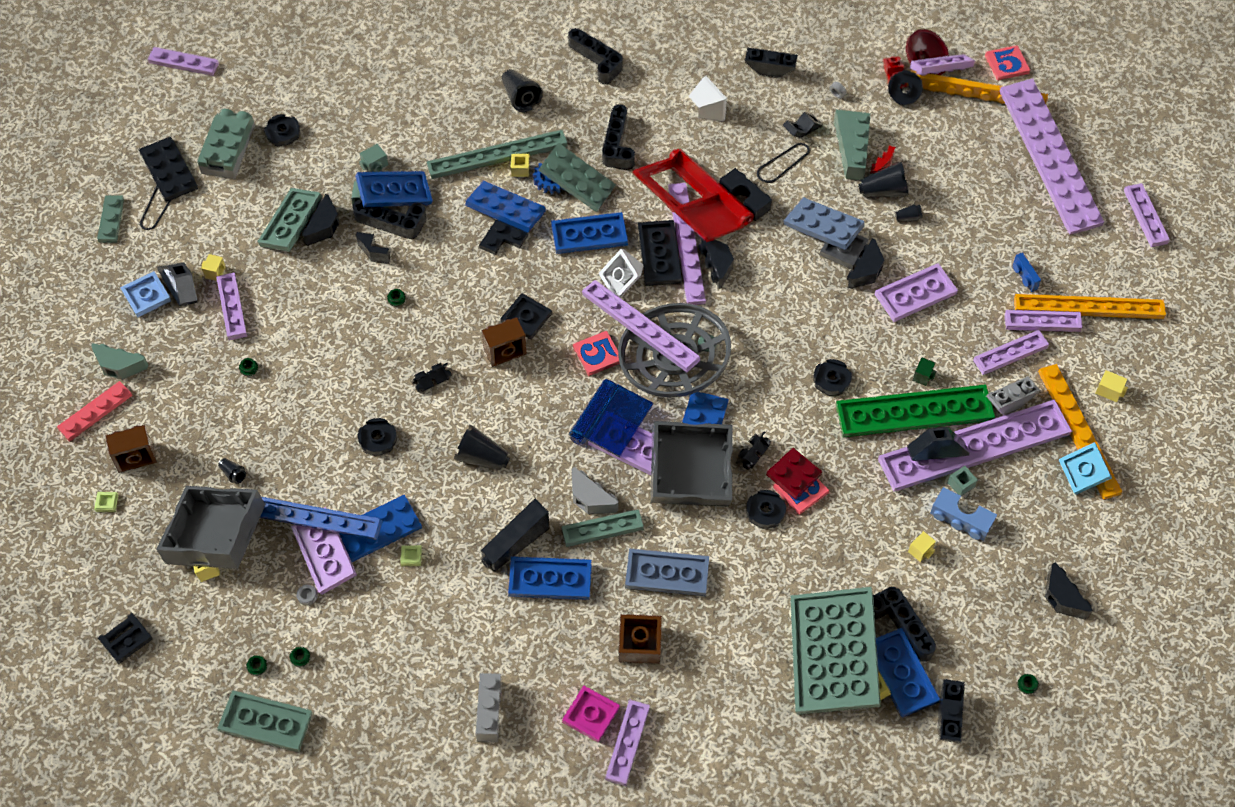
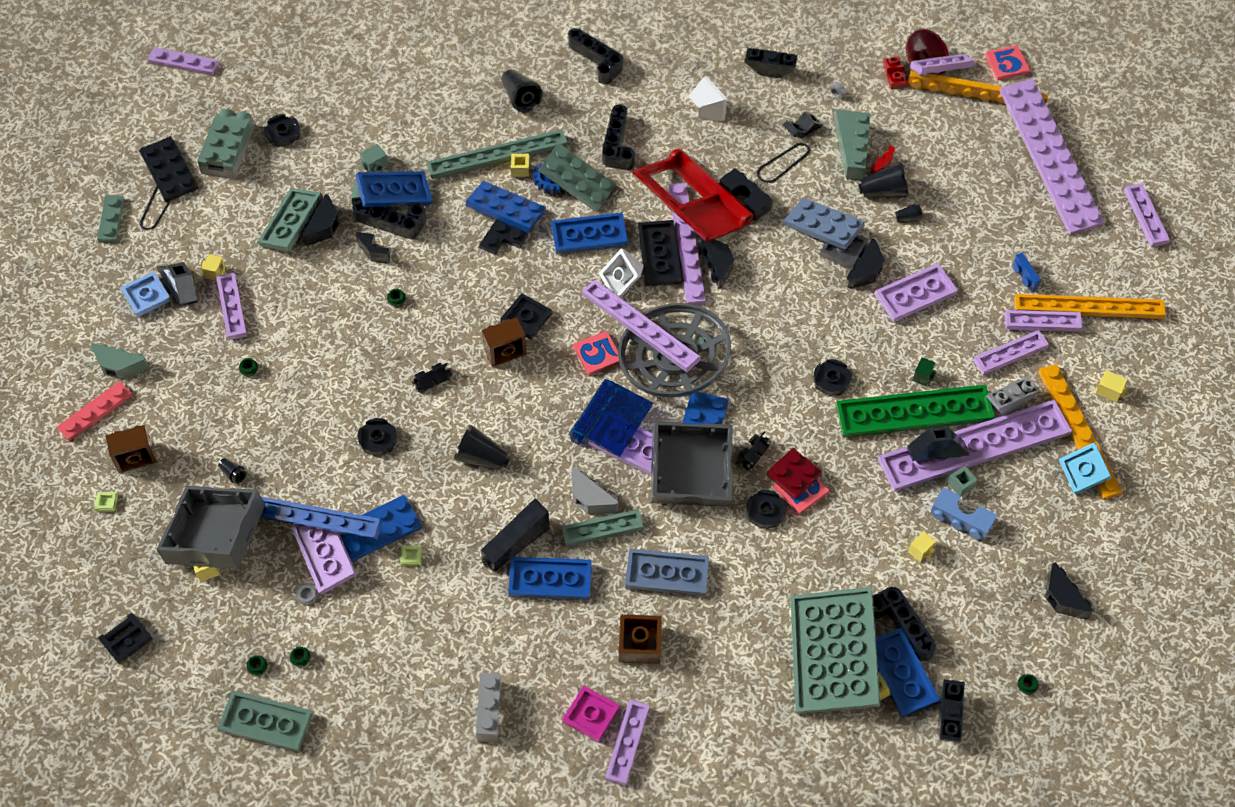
black plate [888,70,923,105] -> none

